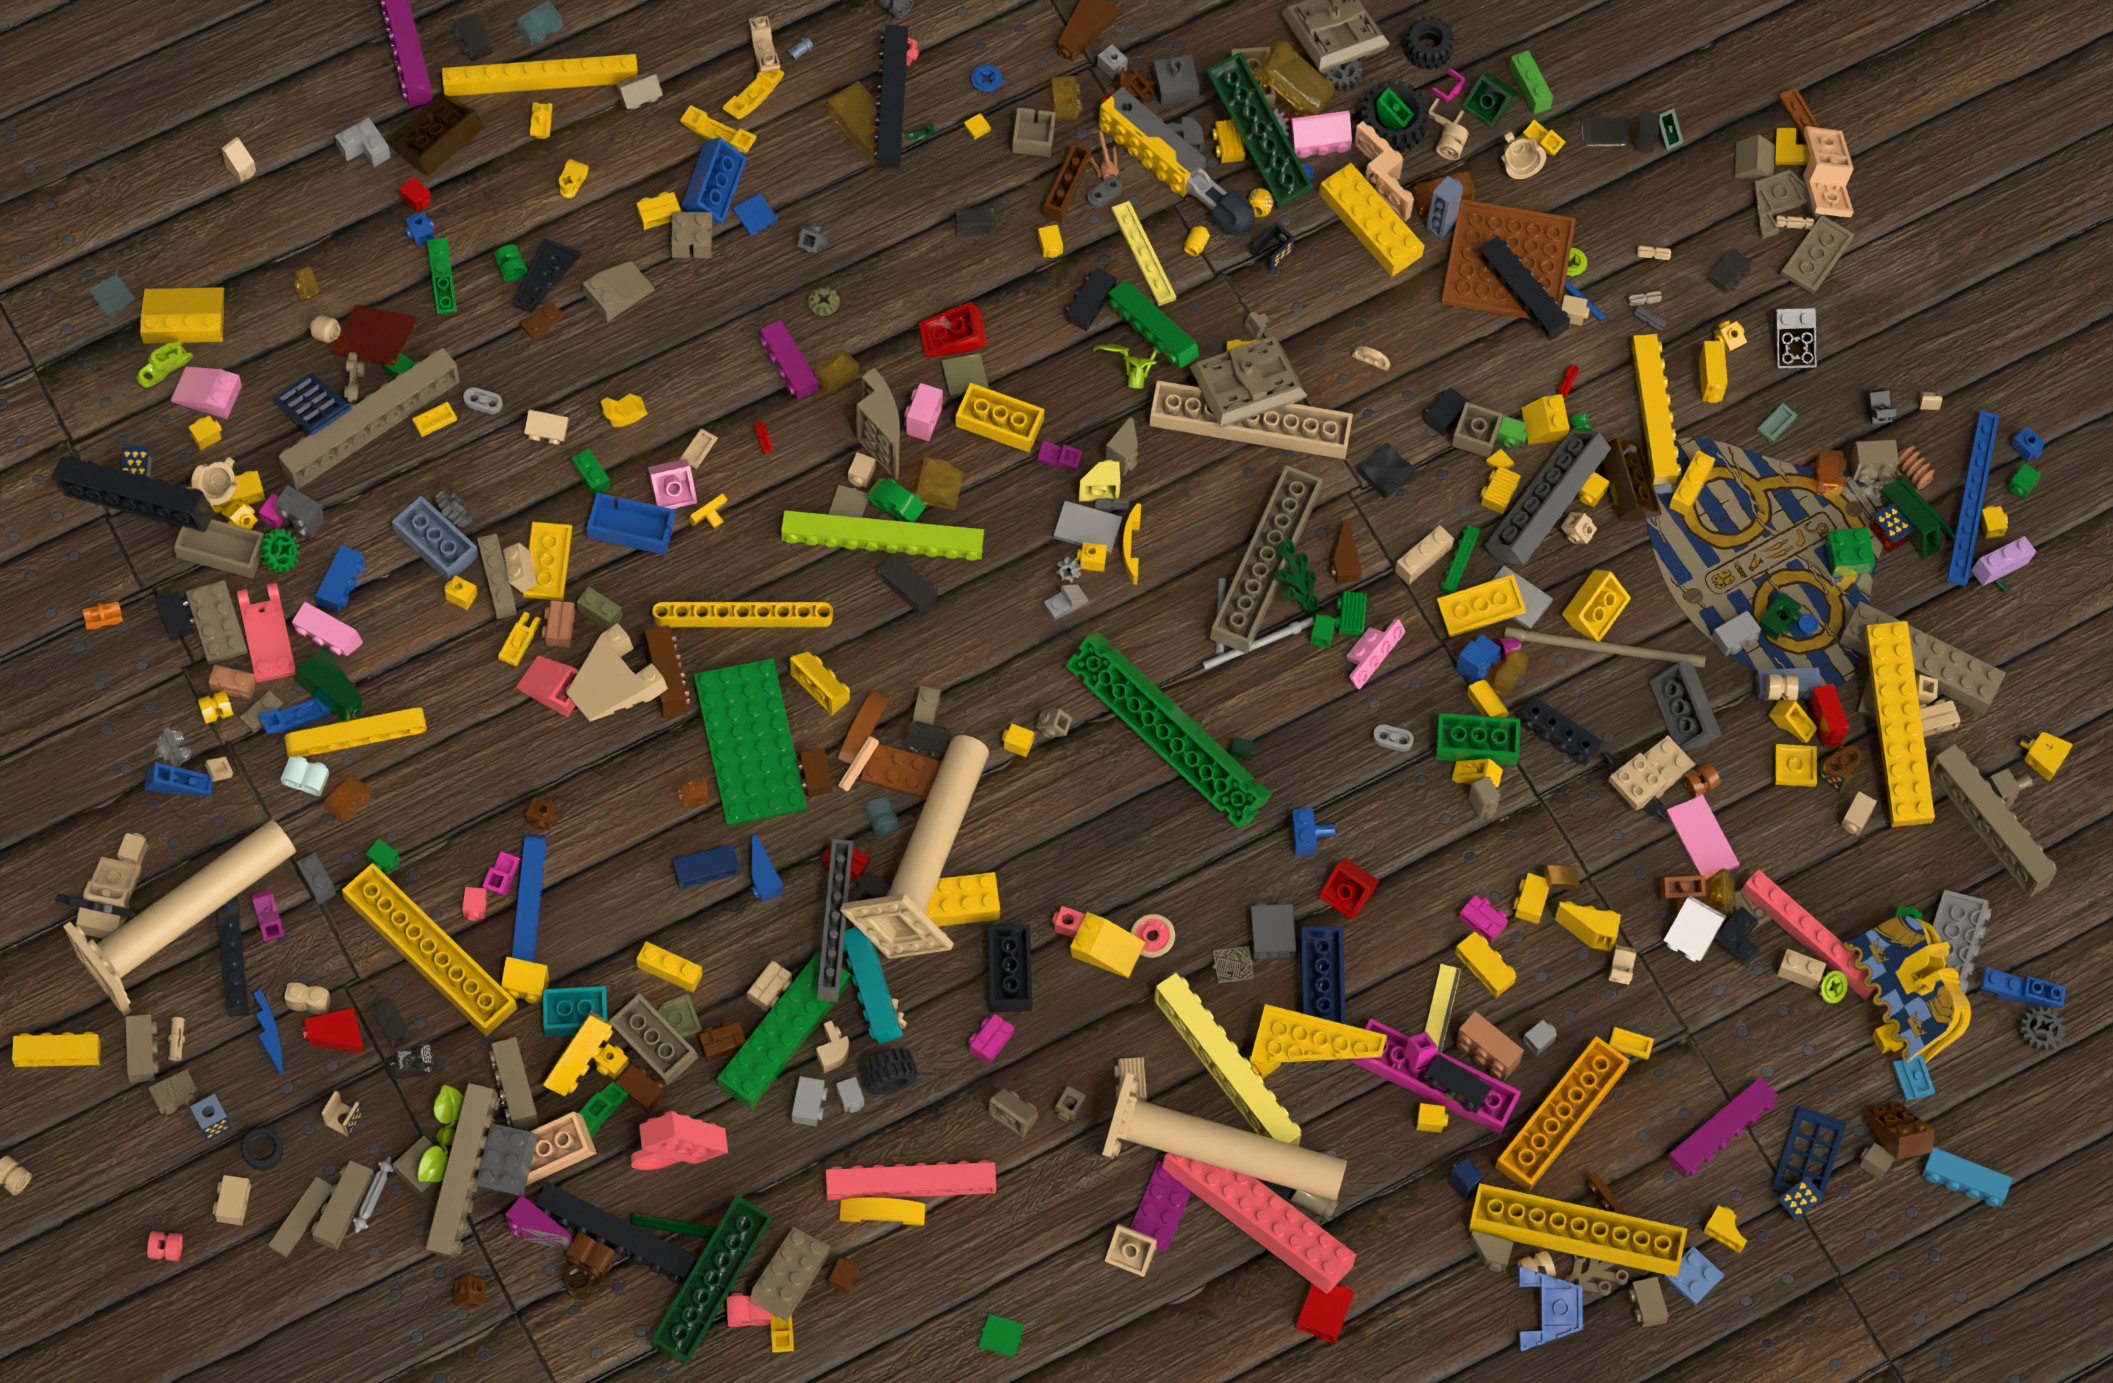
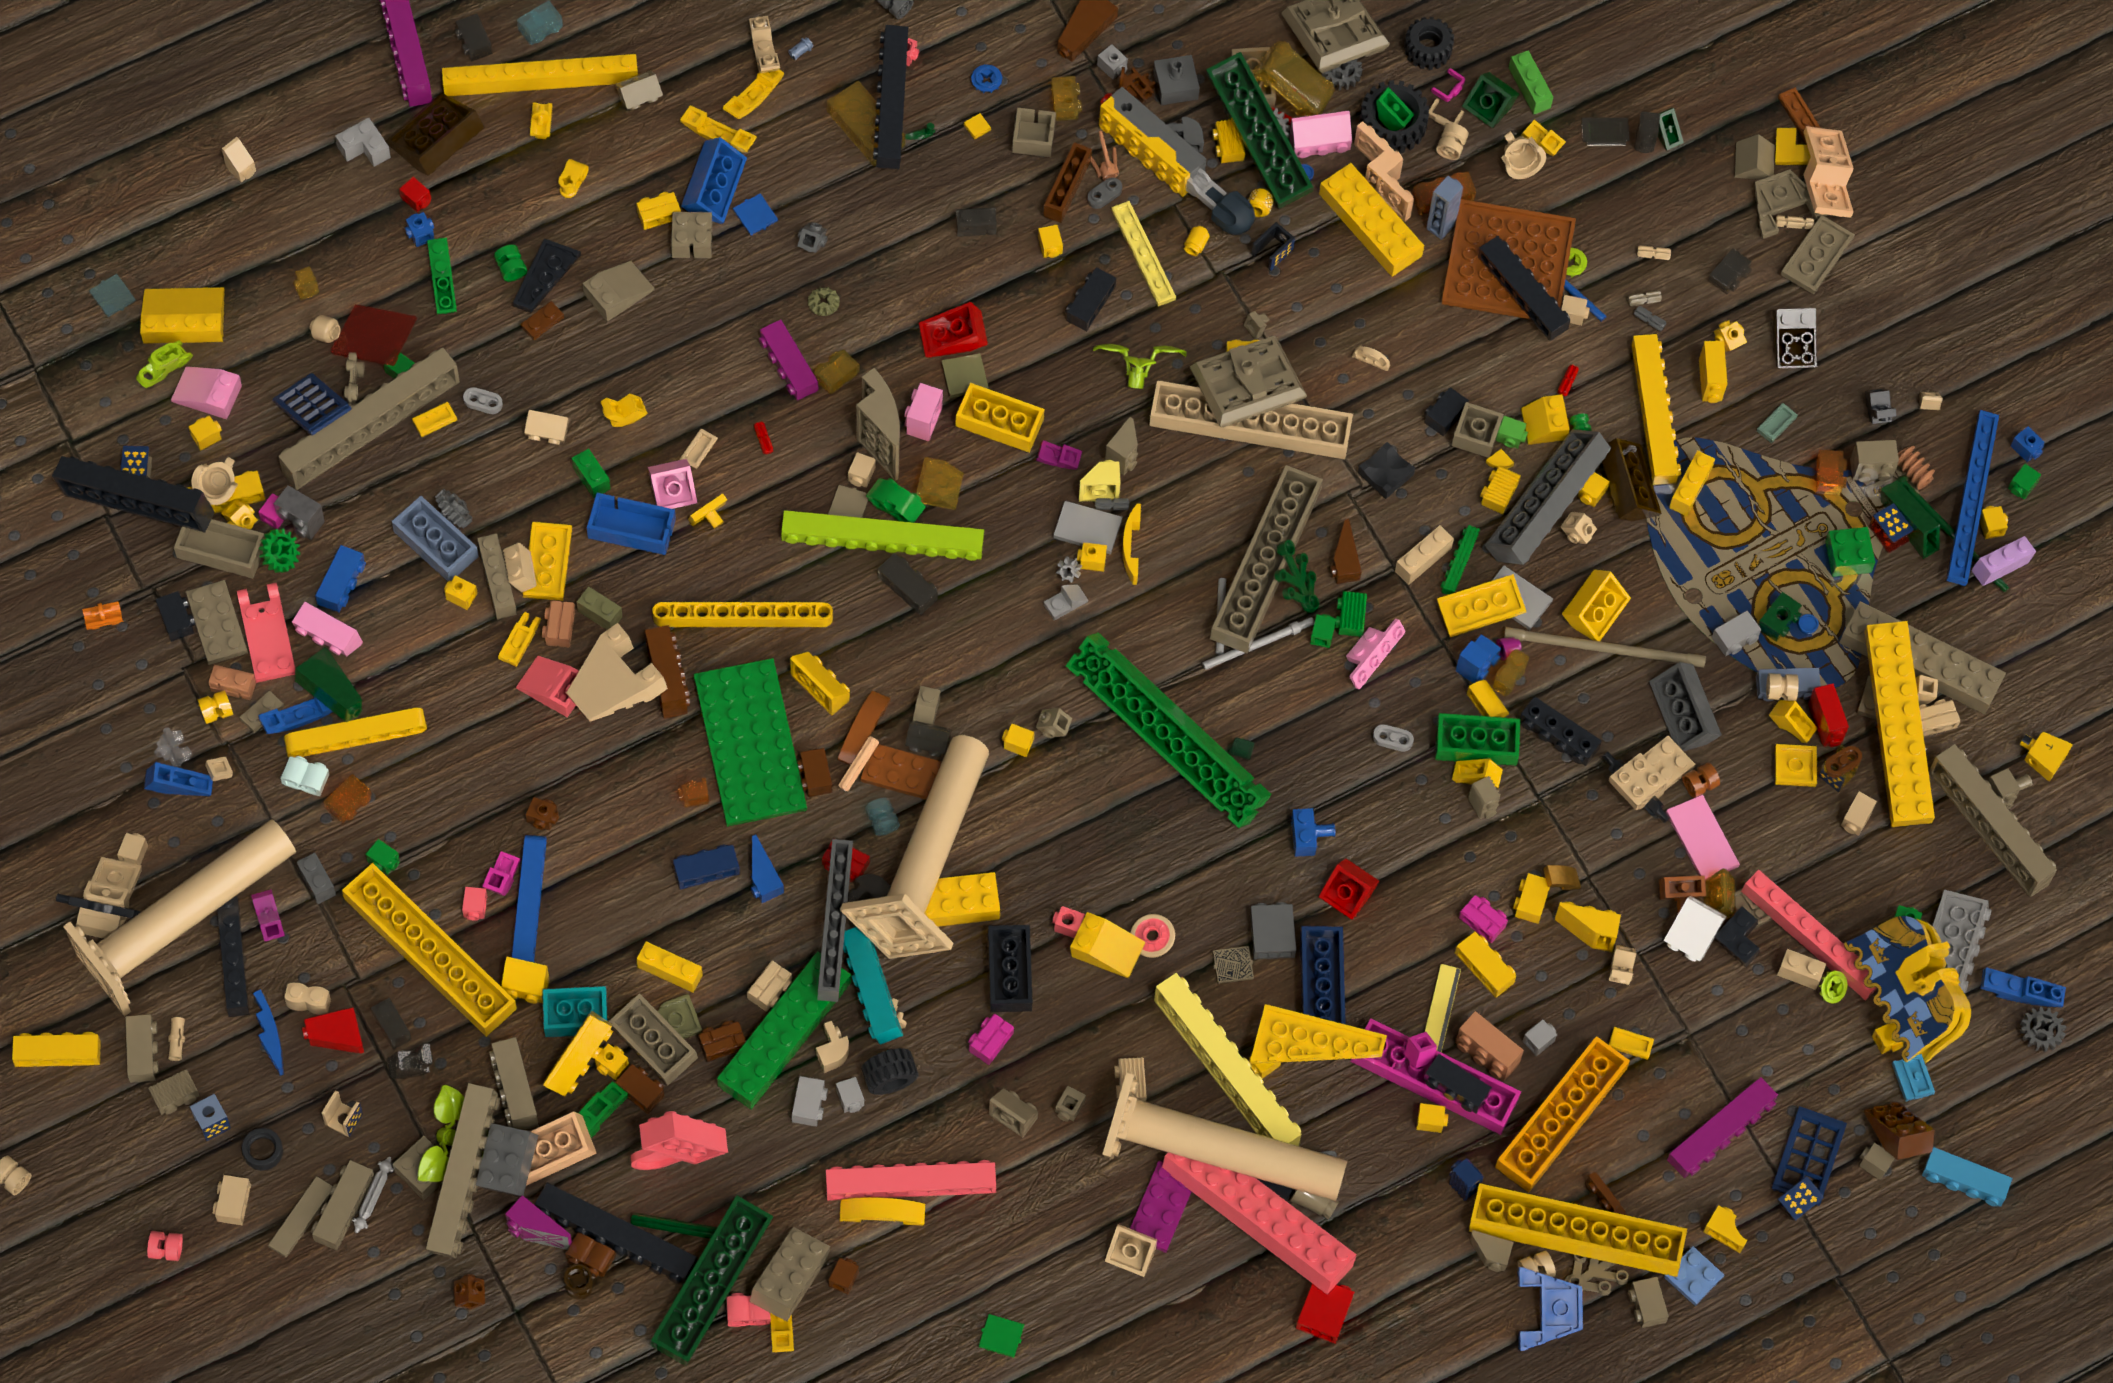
green brick [1108,280,1199,369] -> none

